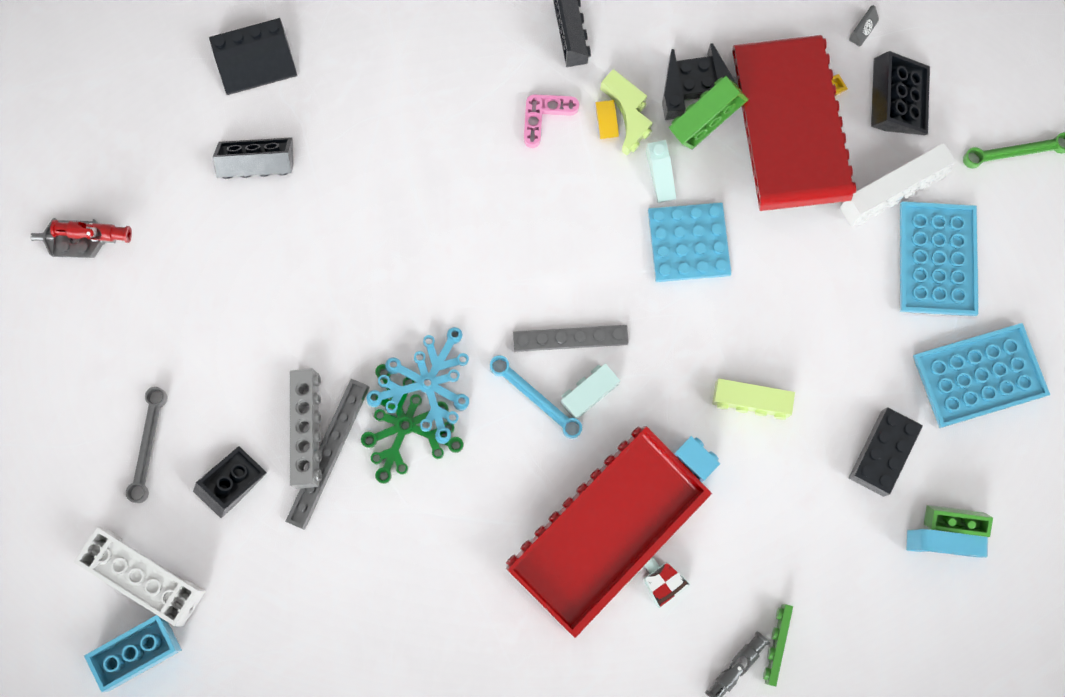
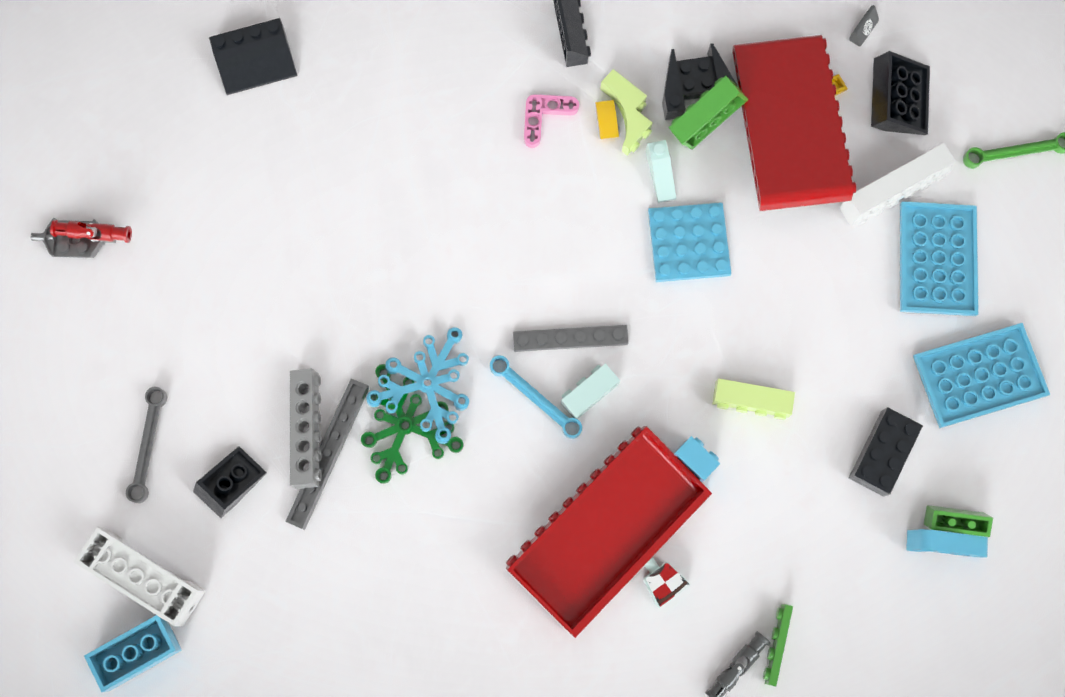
slope [213,137,293,179] -> none

